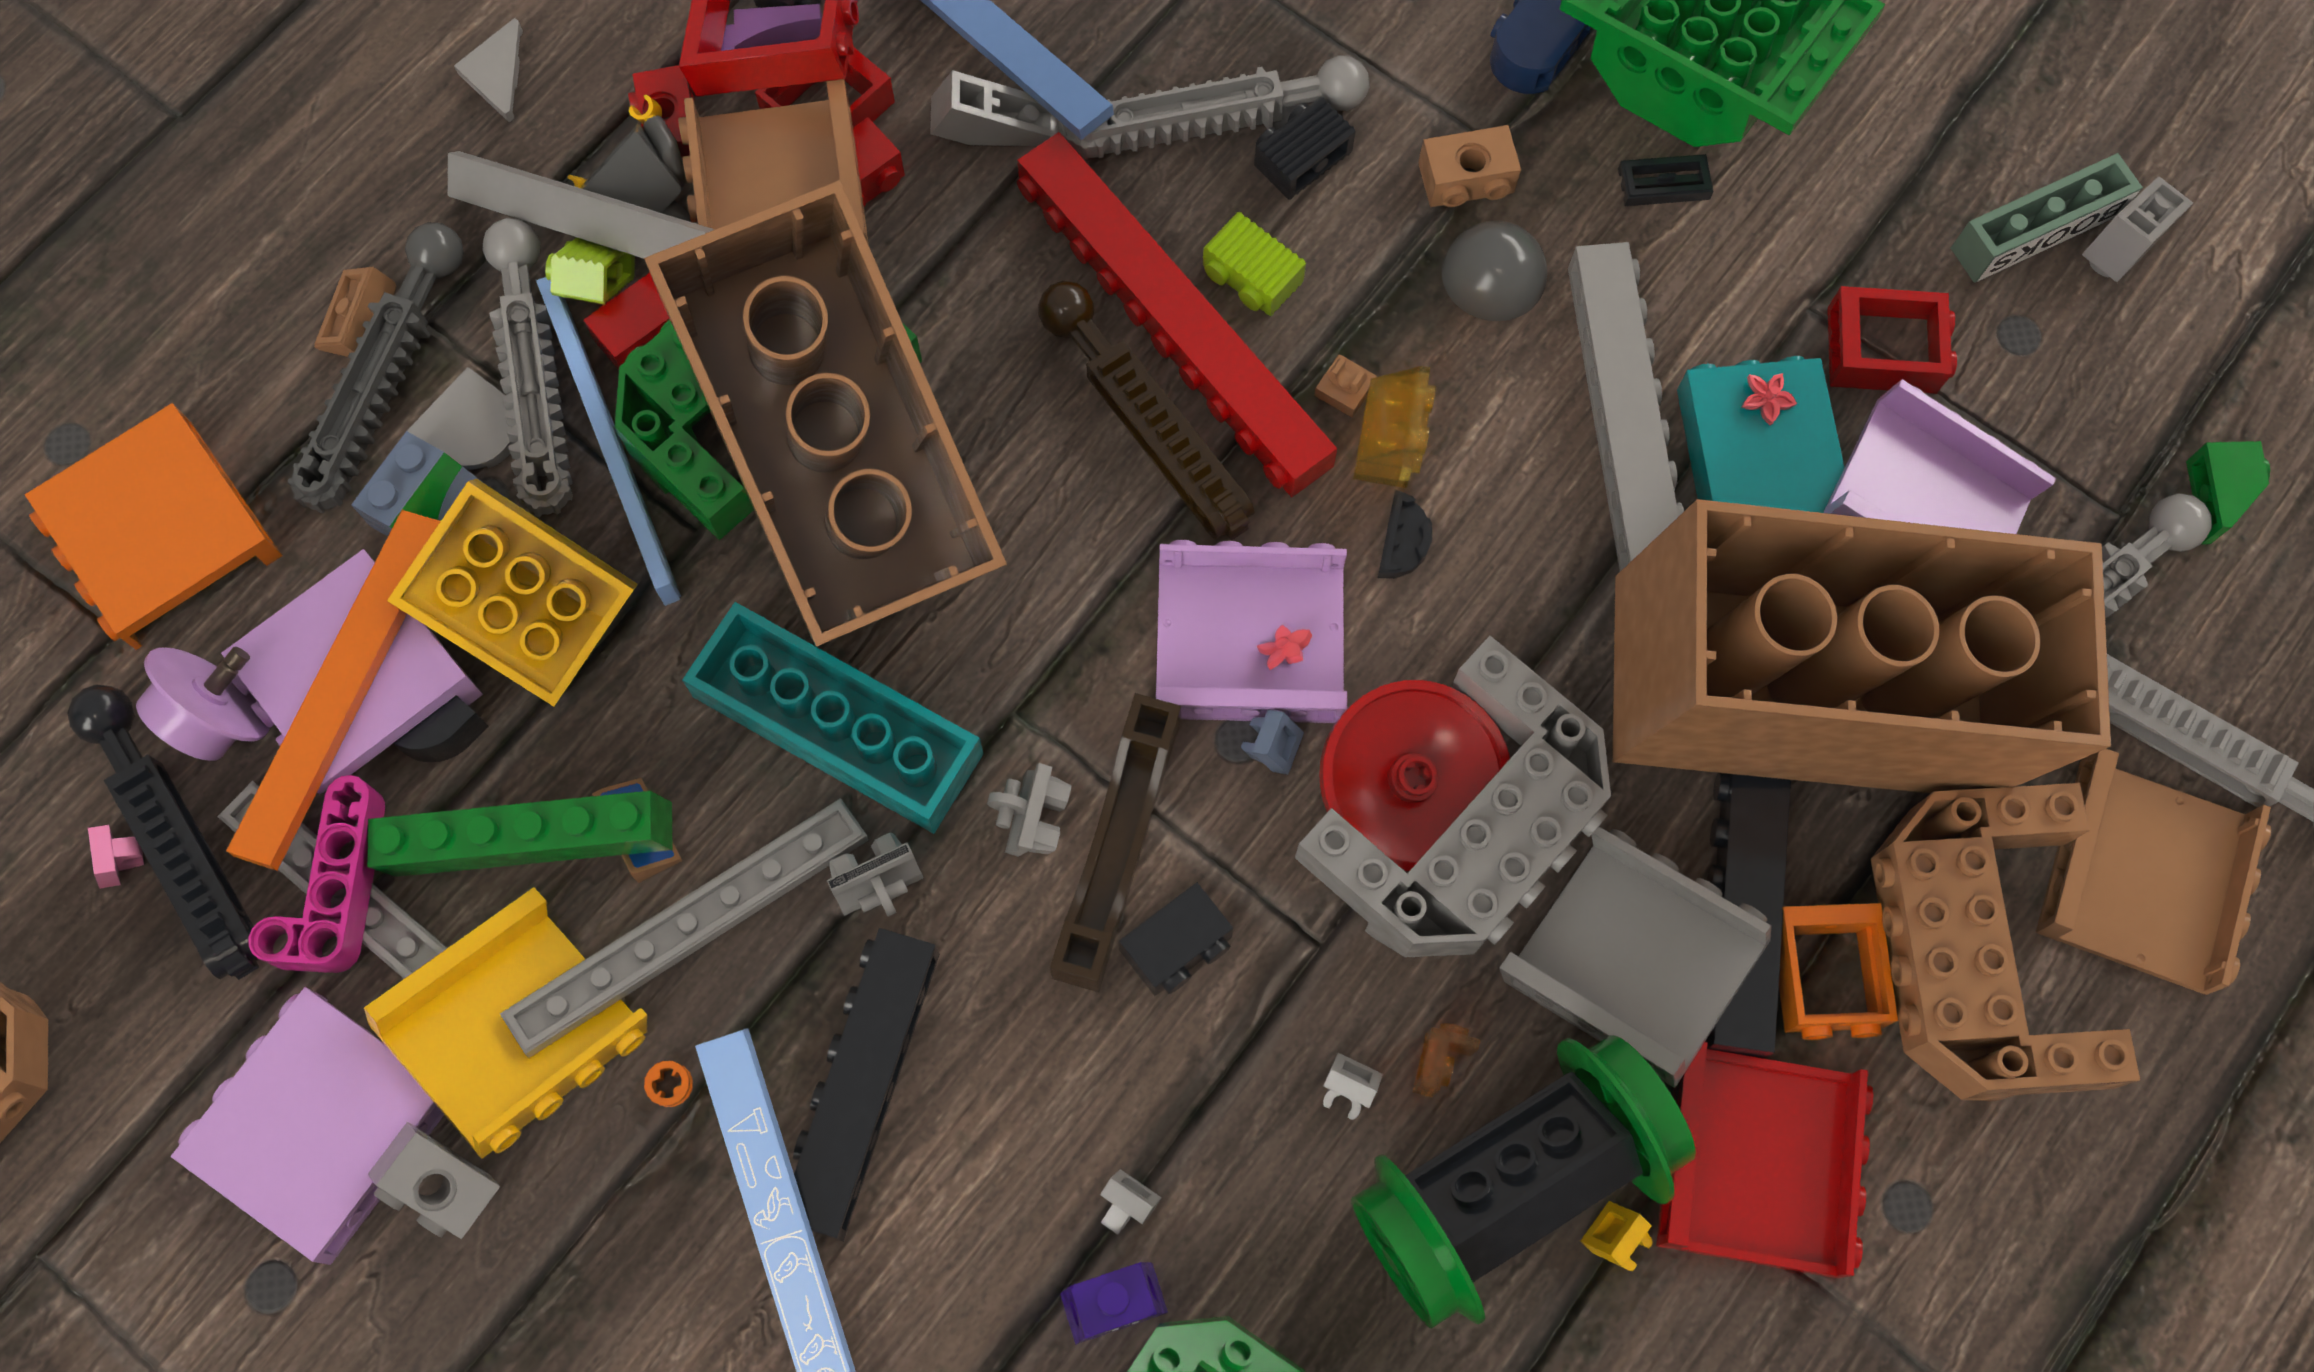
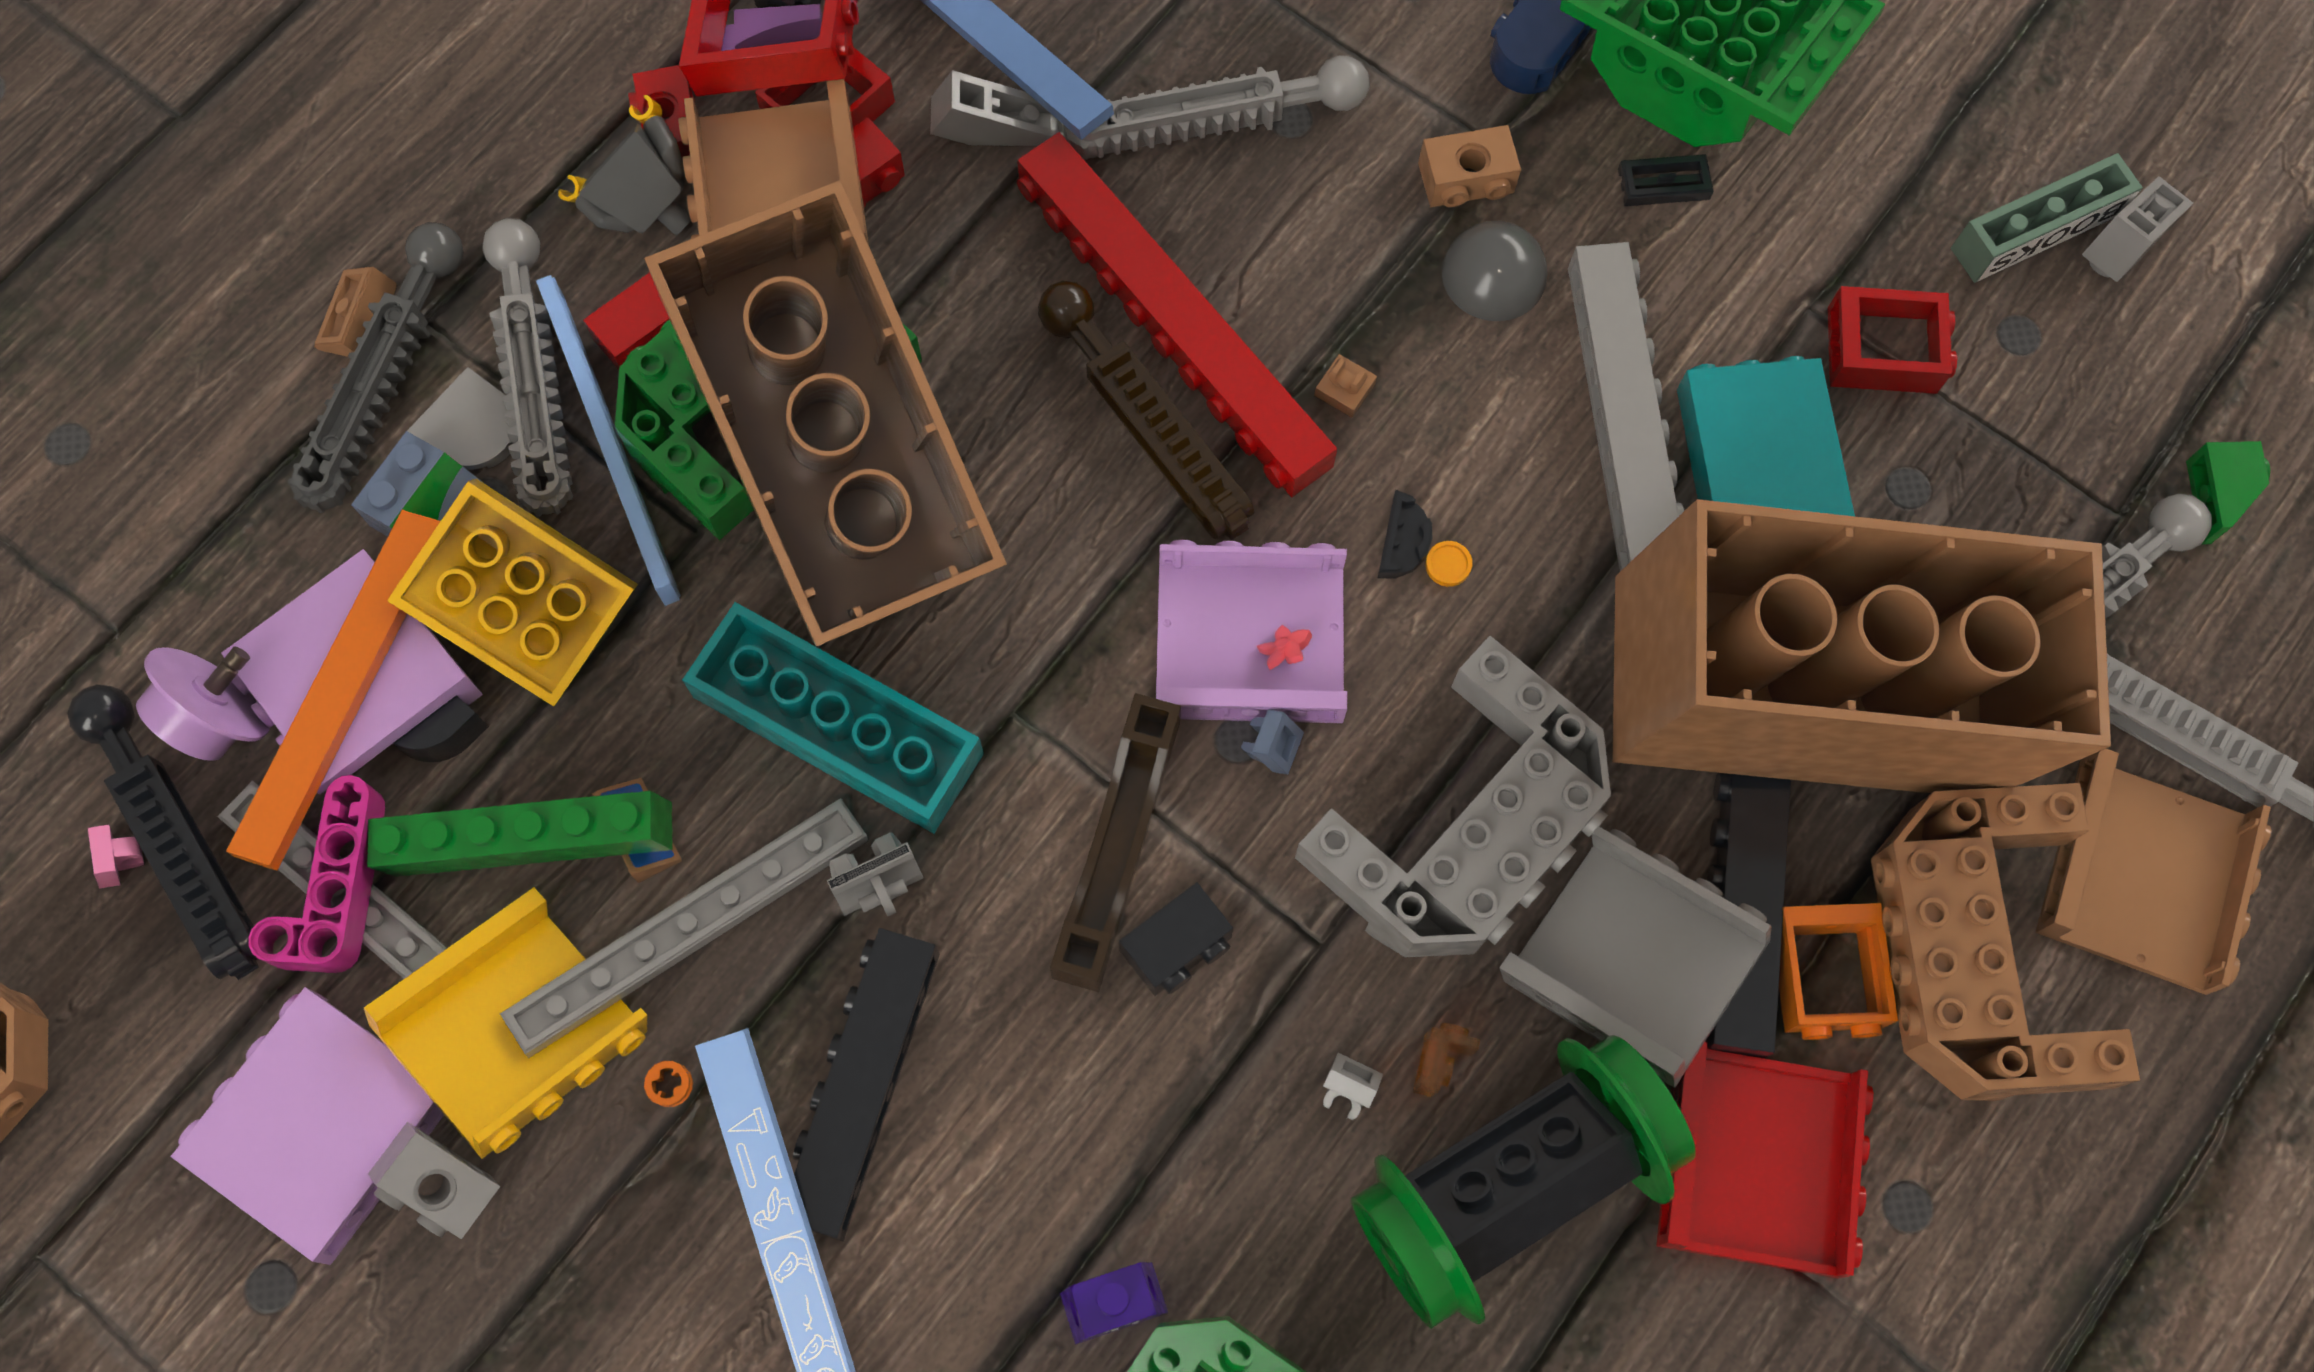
orange panel [24,403,283,650] -> none
light grey tile [448,151,715,259] -> none
light grey tile [454,18,523,122] -> none
lime brick [545,238,635,305] -> none
light grey hips [987,763,1072,857] -> none
light grey tile [1100,1169,1162,1235] -> none
lime brick [1203,212,1306,316] -> none
black brick [1254,97,1356,200] -> none
red dish [1319,680,1510,873] -> none
clear yellow slope [1353,366,1436,488] -> none
yellow tile [1580,1201,1653,1271] -> none
coral plant [1741,373,1797,426] -> none
lavender panel [1823,379,2056,534] -> none
none -> light orange piece [1425,541,1472,587]

